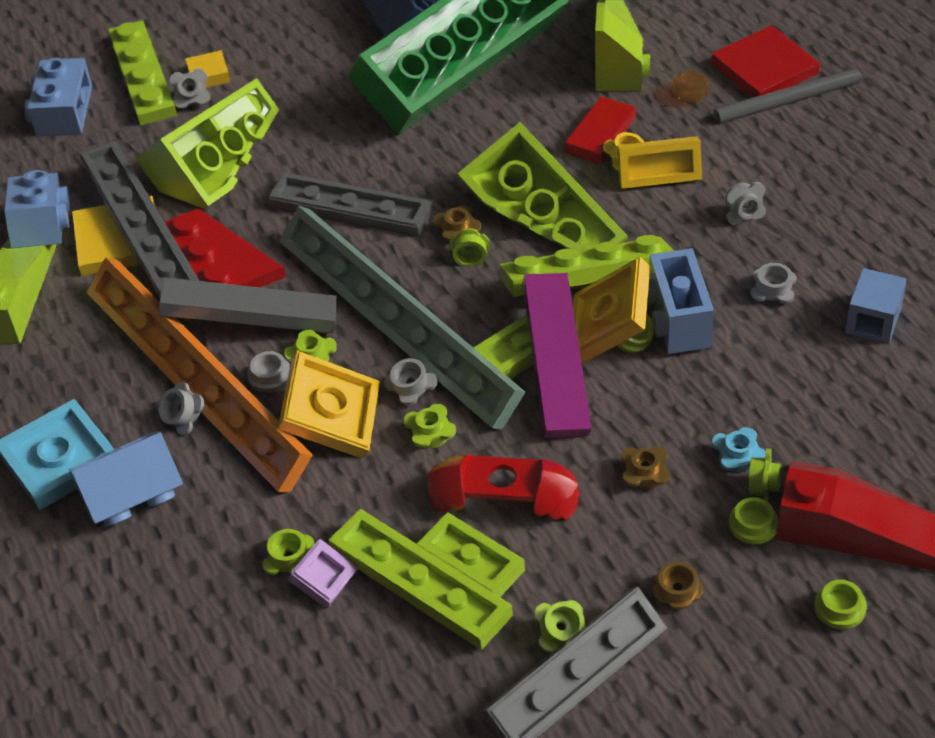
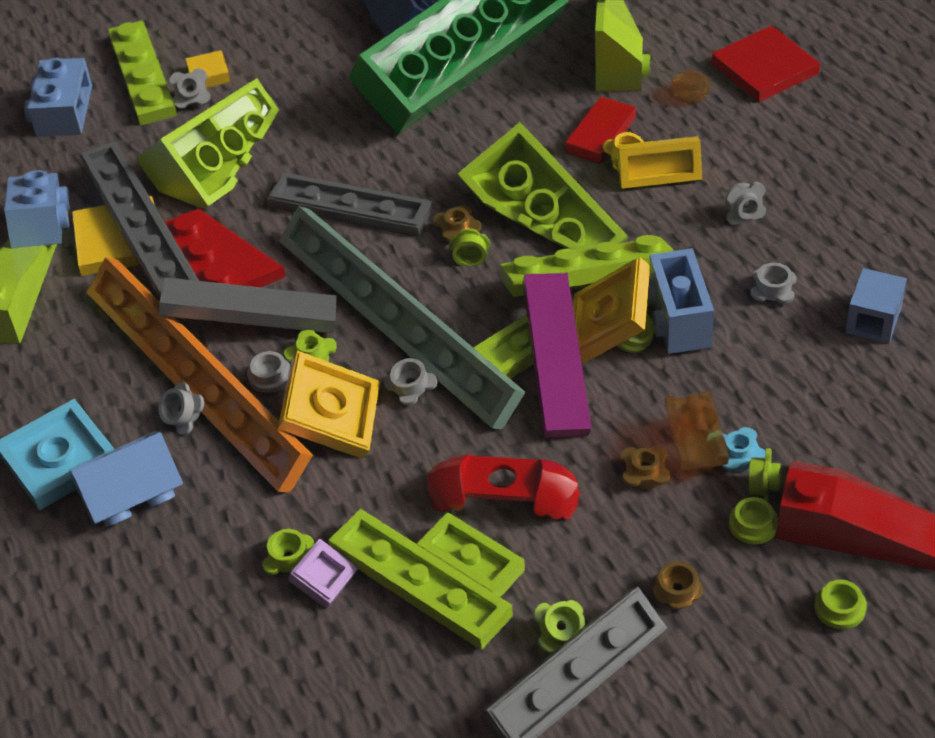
lime plate [404,404,456,448] -> none
dark grey bar [713,68,861,124] -> none
none -> clear orange hips [664,391,729,477]

